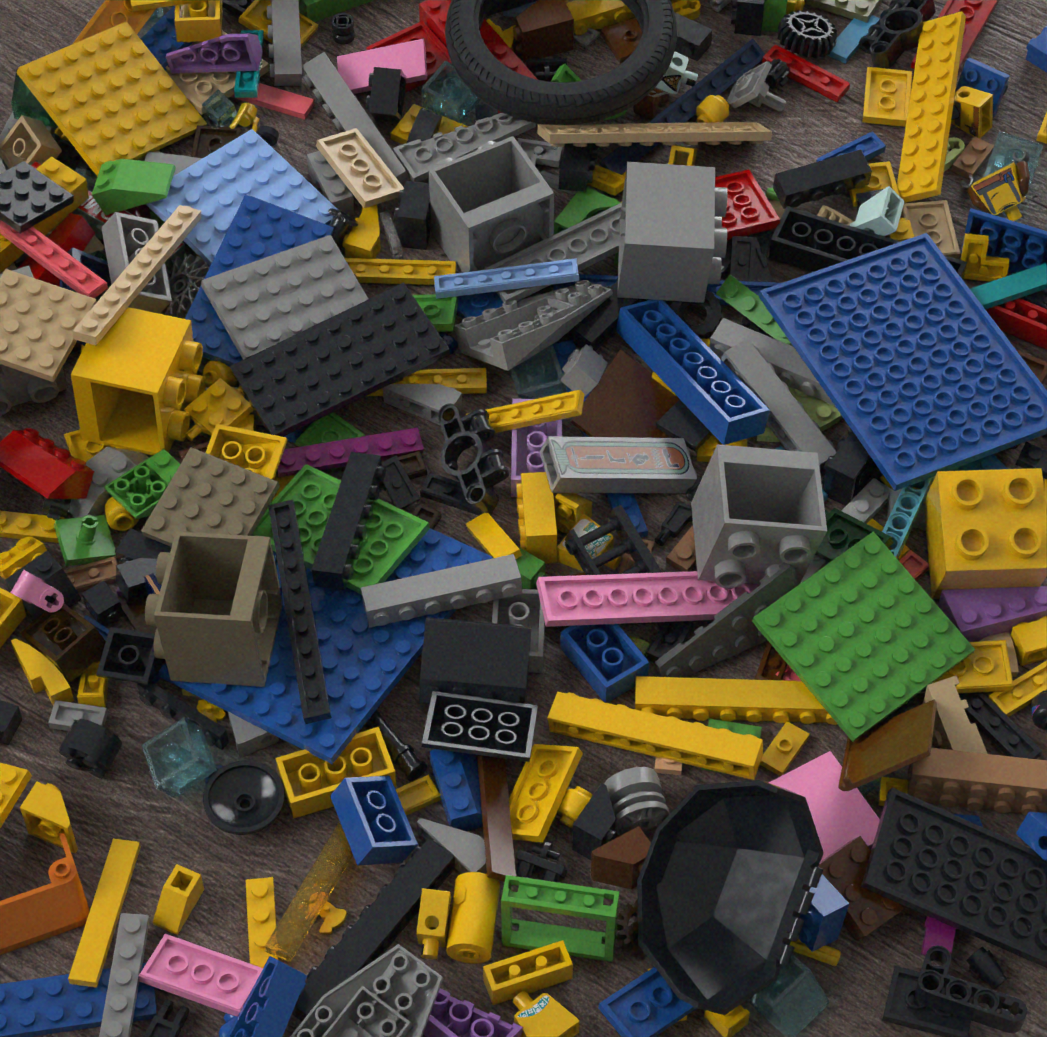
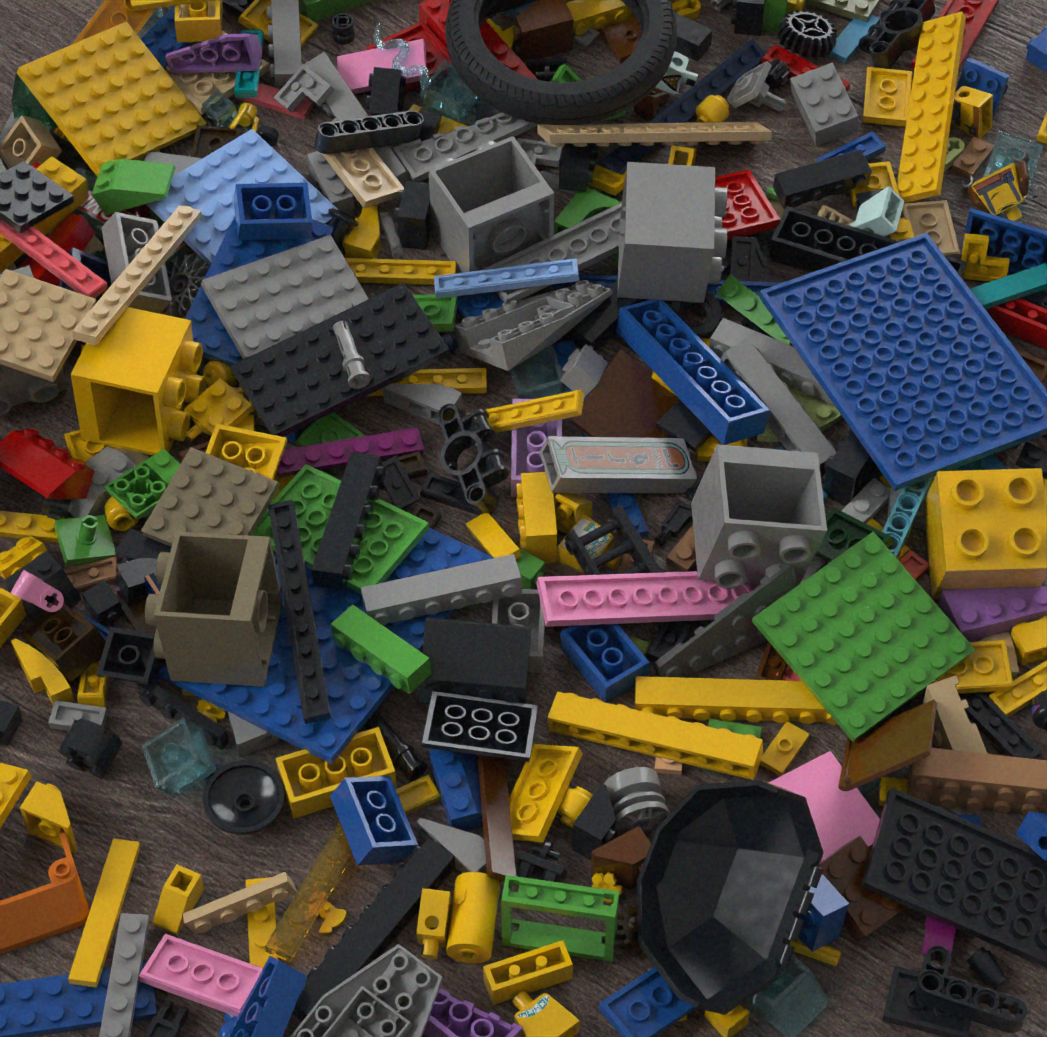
none -> tan plate [182,872,297,934]
none -> blue brick [234,183,312,240]
none -> light grey plate [274,64,335,113]
none -> black beam [314,111,424,154]
none -> bright green brick [331,605,432,694]
none -> light grey pin [333,321,371,389]
none -> clear light blue animal [373,23,431,96]
none -> yellow plant [592,872,623,903]
none -> light grey brick [790,63,859,146]

